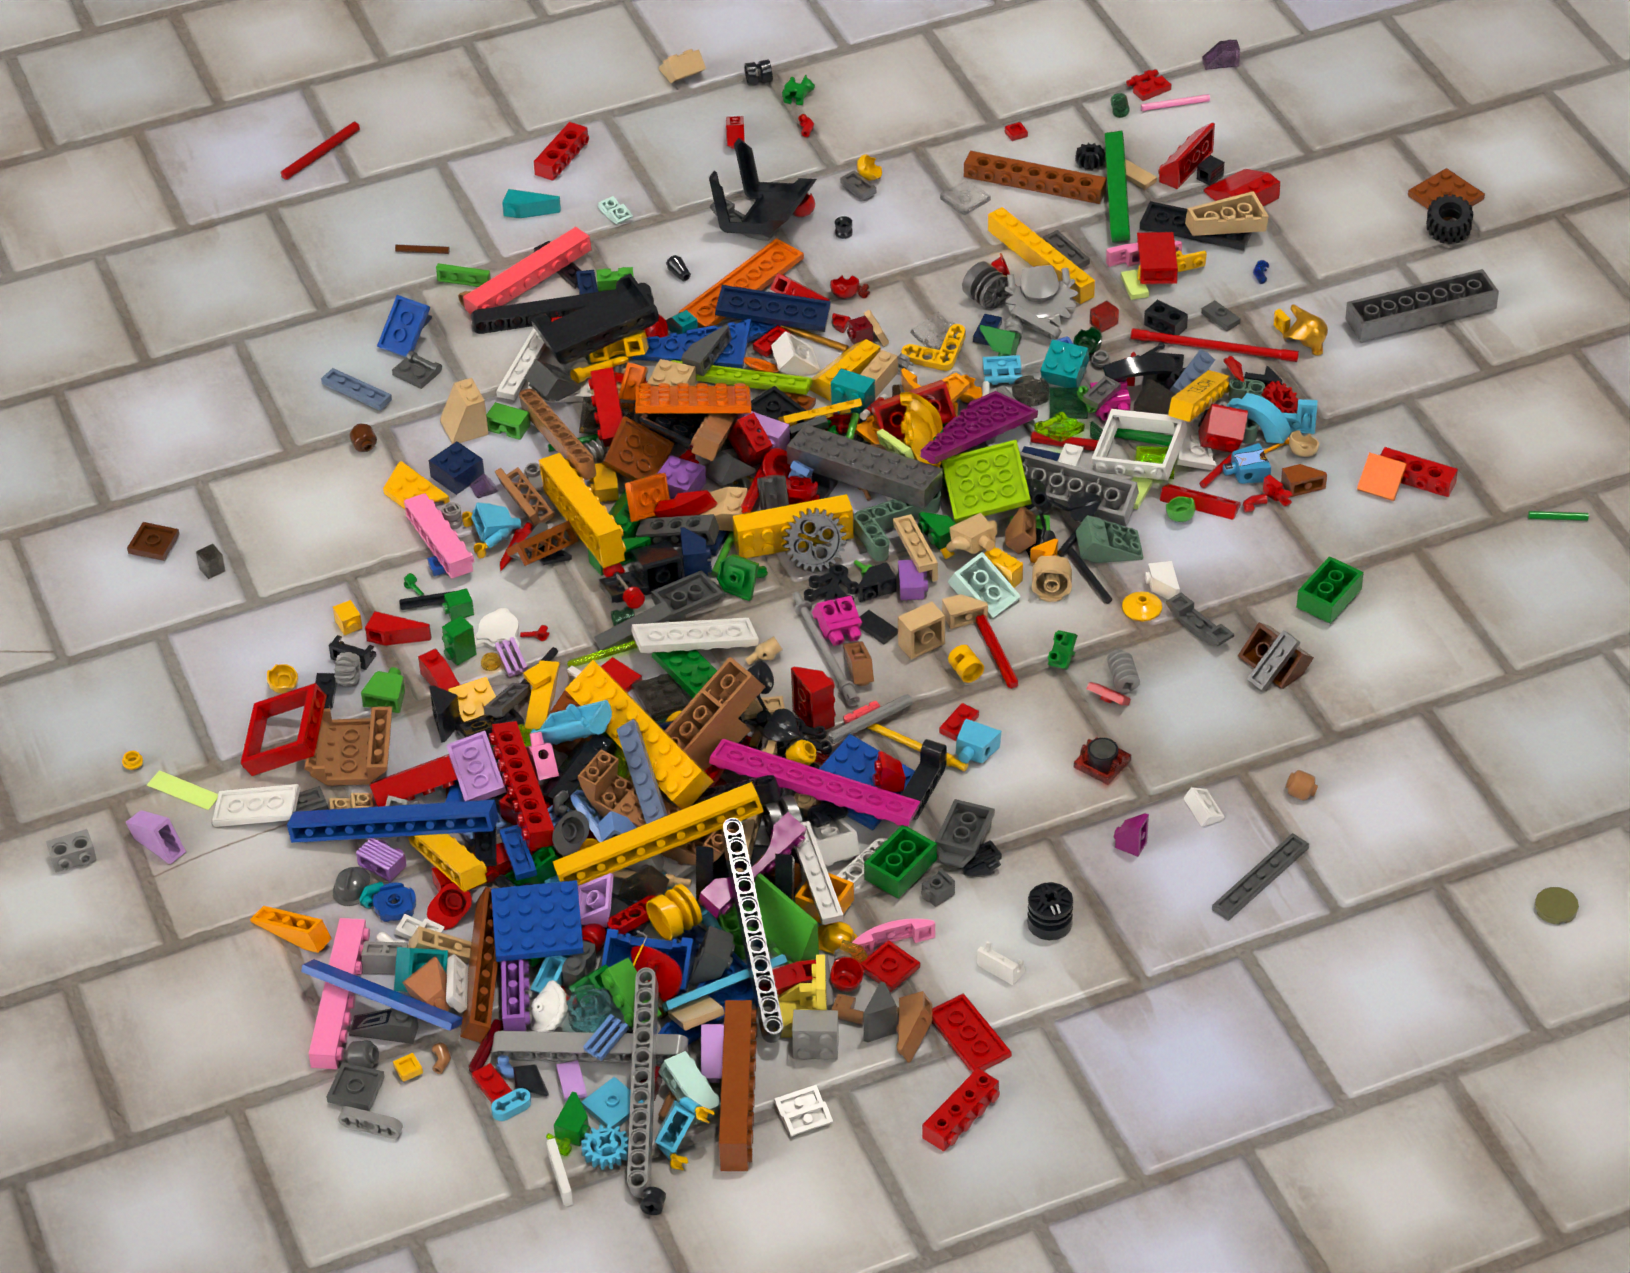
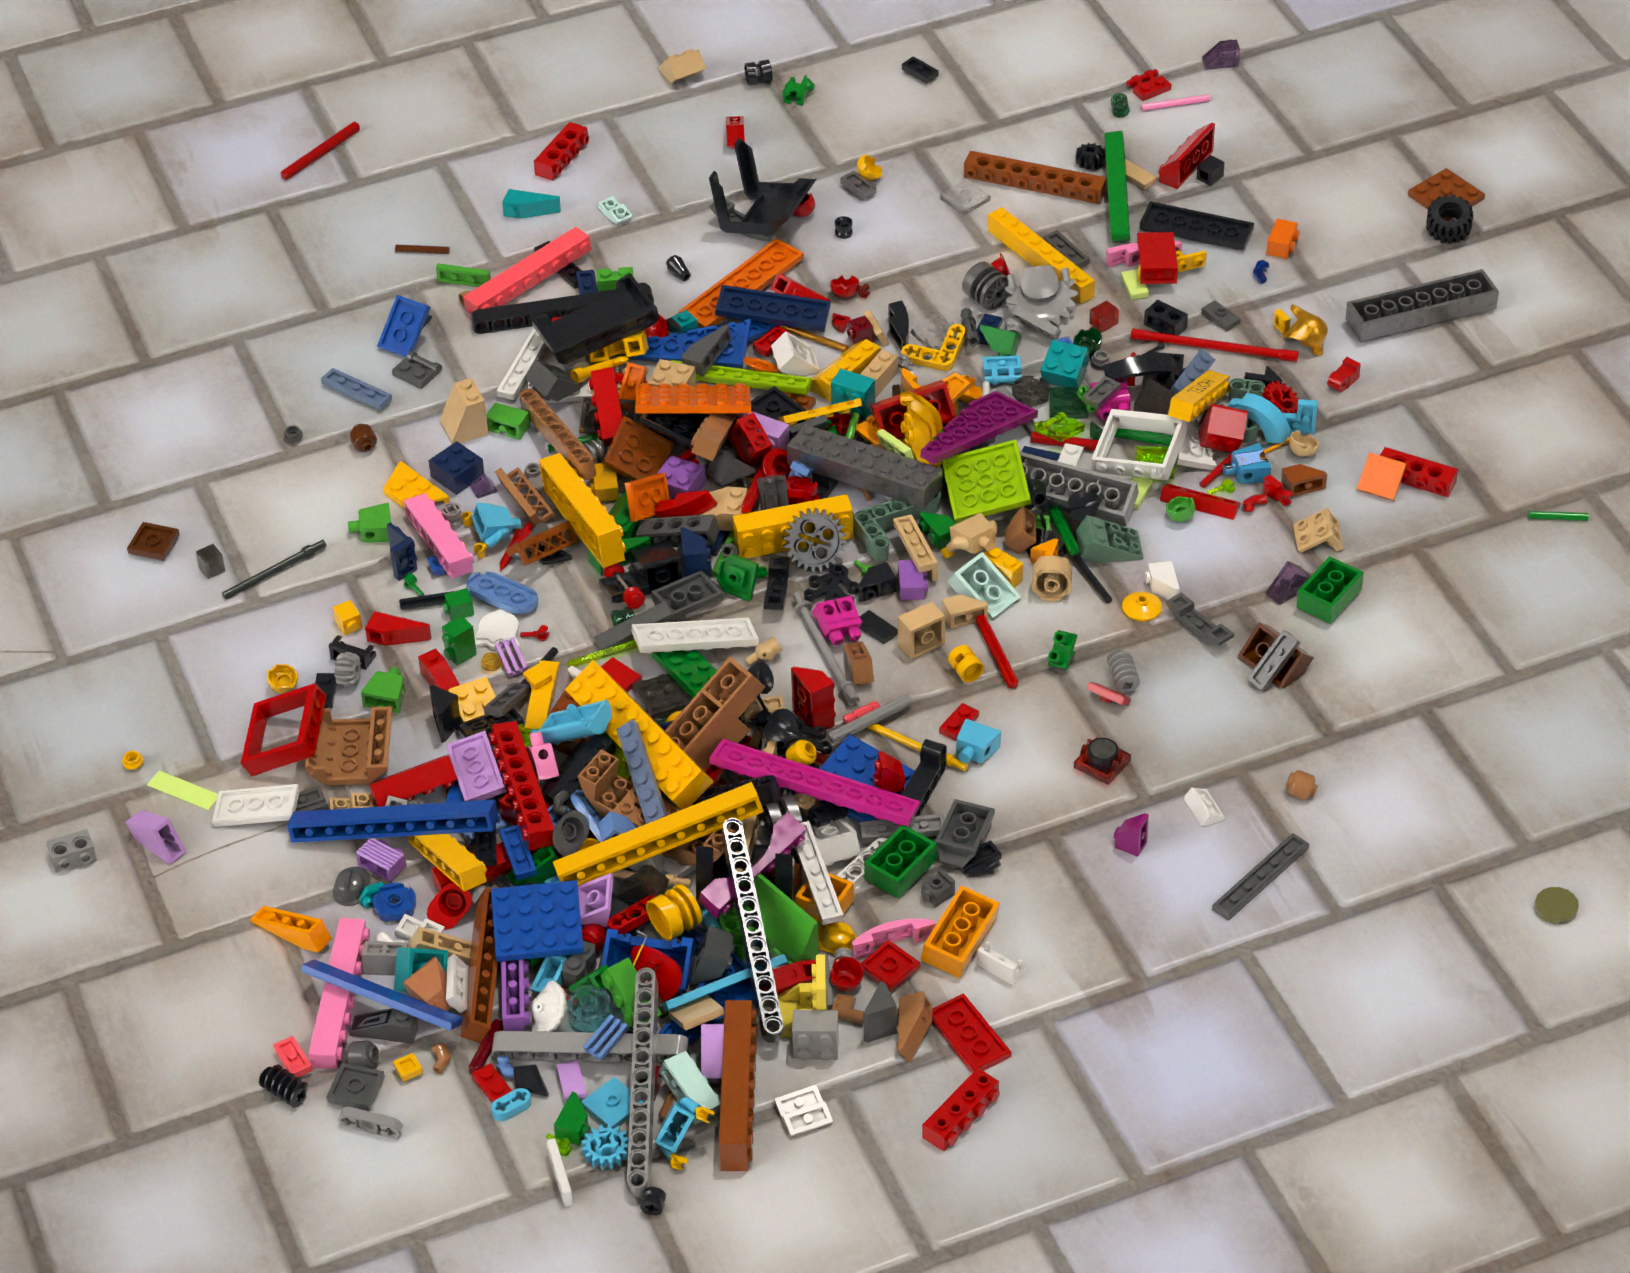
red arm [798,114,814,137] -> none
clear yellow arm [839,940,868,963] -> none
white bar [859,394,888,420] -> none
red tile [1005,122,1028,141] -> none
black wheel [1027,882,1073,941] -> none
tan wedge [1185,191,1269,236] -> none
red slope [1204,169,1281,206] -> none
red bar [1223,356,1244,382] -> none
none -> pearl dark grey bar [222,539,326,599]
none -> black piece [259,1064,308,1108]
none -> coral plate [273,1036,313,1078]
none -> dark grey plate [283,425,303,443]
none -> bright green torso [348,503,391,542]
none -> dark blue bracket [387,522,418,581]
none -> medium blue tile [466,572,538,614]
none -> dark grey pin [721,543,738,558]
none -> black slope [763,556,790,610]
none -> light grey plate [860,814,945,843]
none -> black slope [888,300,909,350]
none -> black plate [902,56,939,83]
none -> light orange brick [921,885,1000,978]
none -> dark grey pin [960,308,980,346]
none -> green axle [1049,506,1080,556]
none -> clear neon green hand [1207,478,1236,494]
none -> clear purple slope [1265,561,1312,605]
none -> orange brick [1266,219,1300,259]
none -> tan bracket [1293,508,1344,553]
none -> red leg [1327,357,1361,392]

